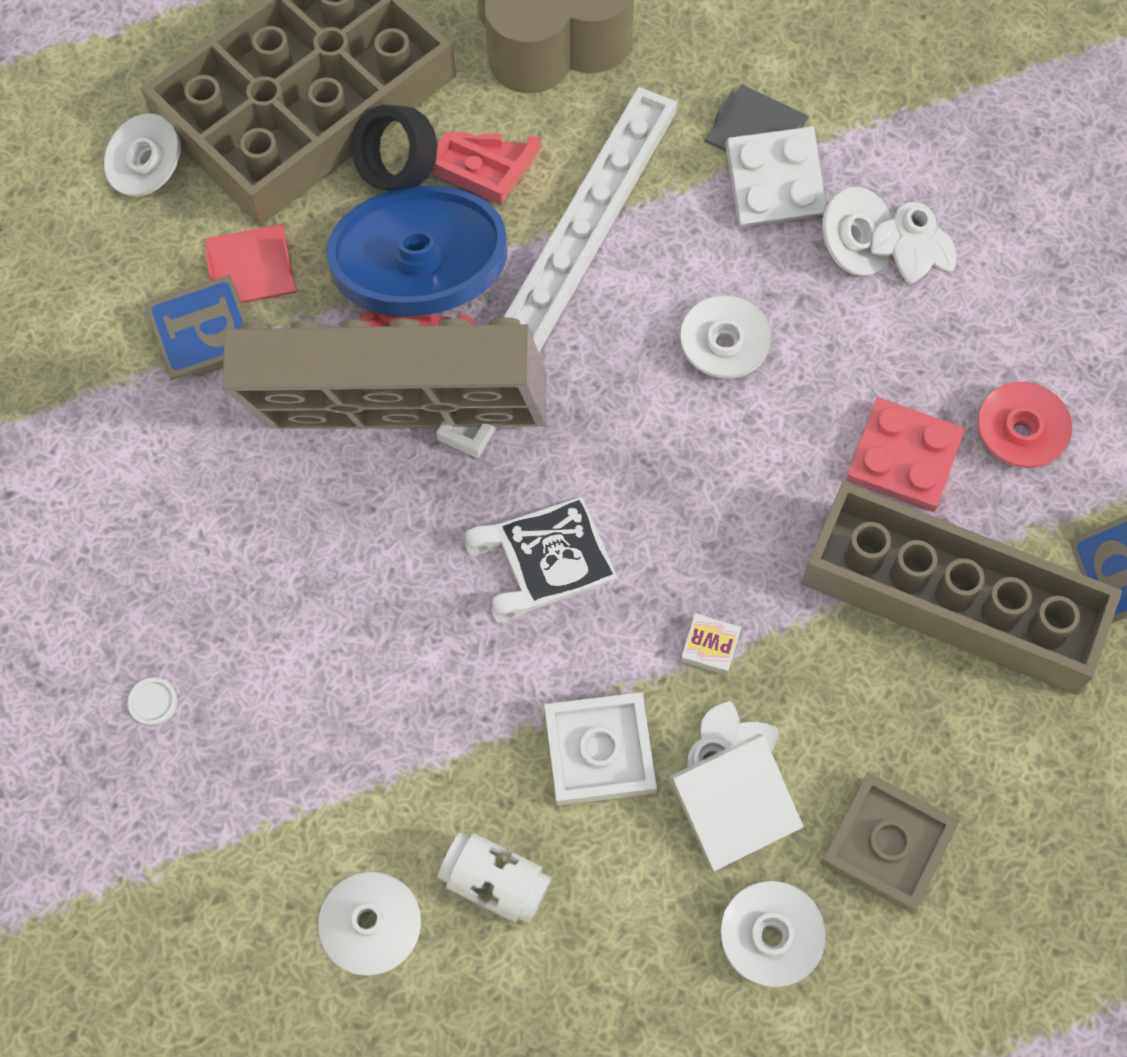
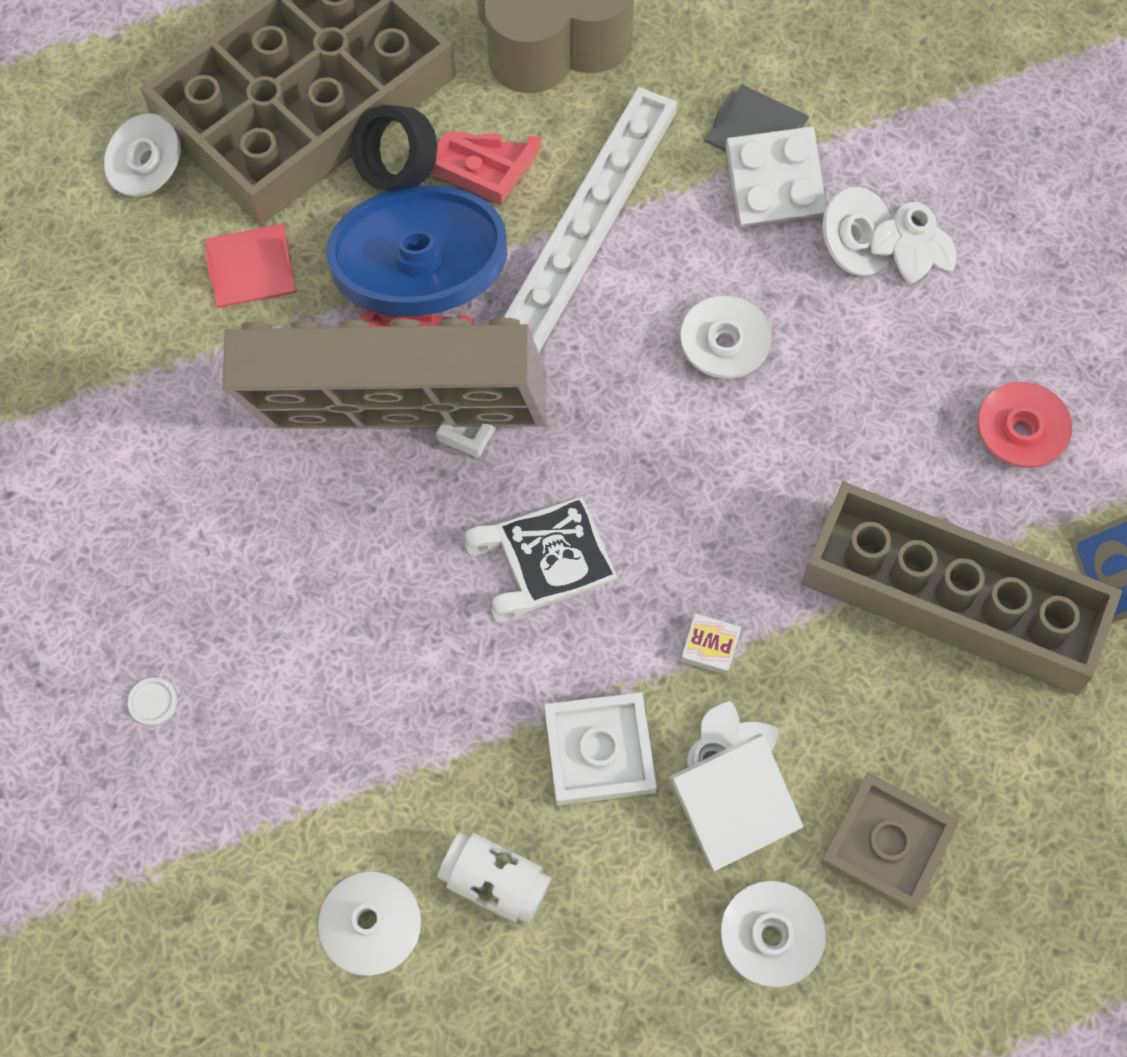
piece [144,275,248,380] -> none
coral plate [845,397,965,512] -> none

